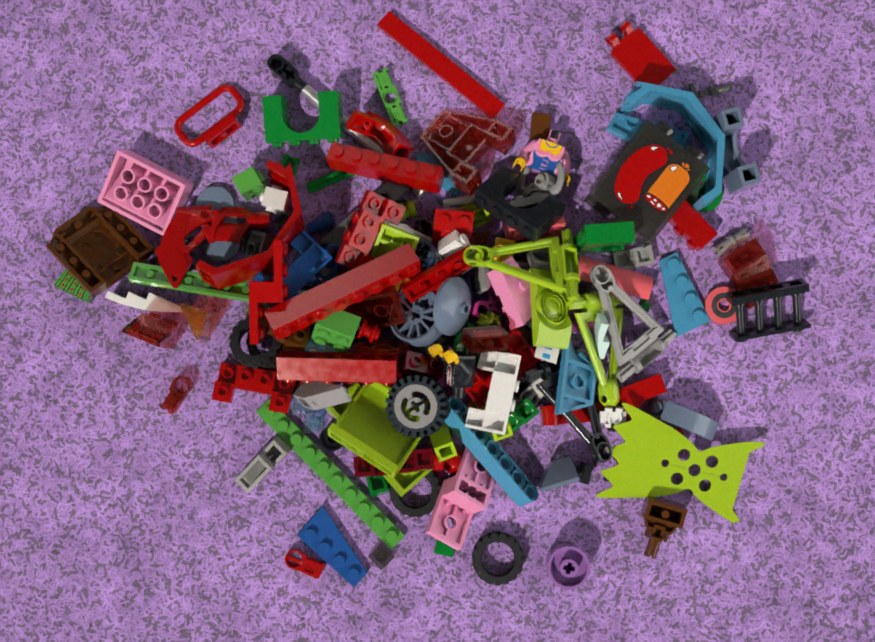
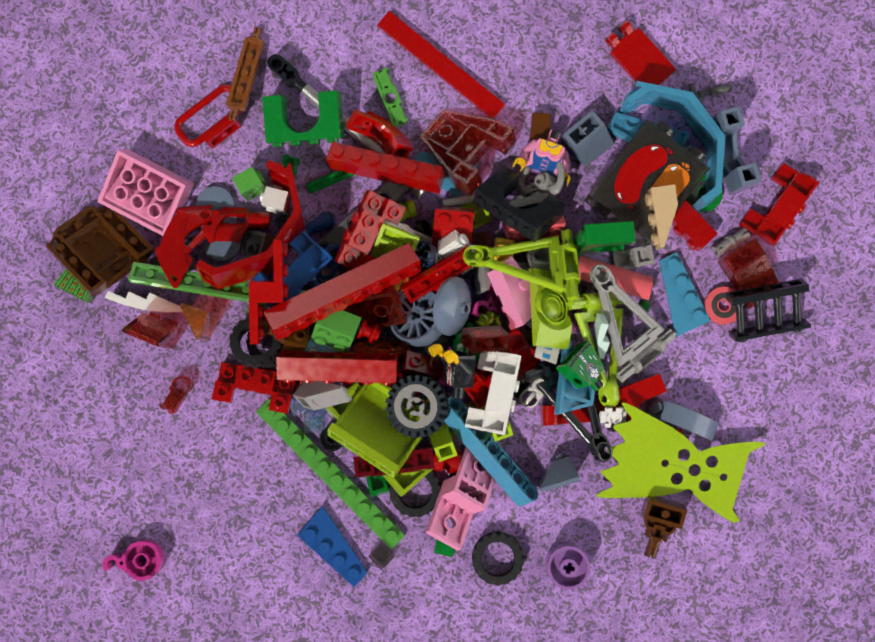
light grey slope [235,436,292,493] -> none
red piece [285,548,325,579] -> none
green slope [508,397,540,432] -> none
black plate [576,462,593,484] -> none
none -> dark pink piece [102,539,165,581]
none -> dark orange plate [226,27,265,121]
none -> green torso [556,341,604,391]
none -> sand blue slope [561,110,614,168]
none -> tan slope [645,184,678,250]
none -> red bracket [739,163,820,246]

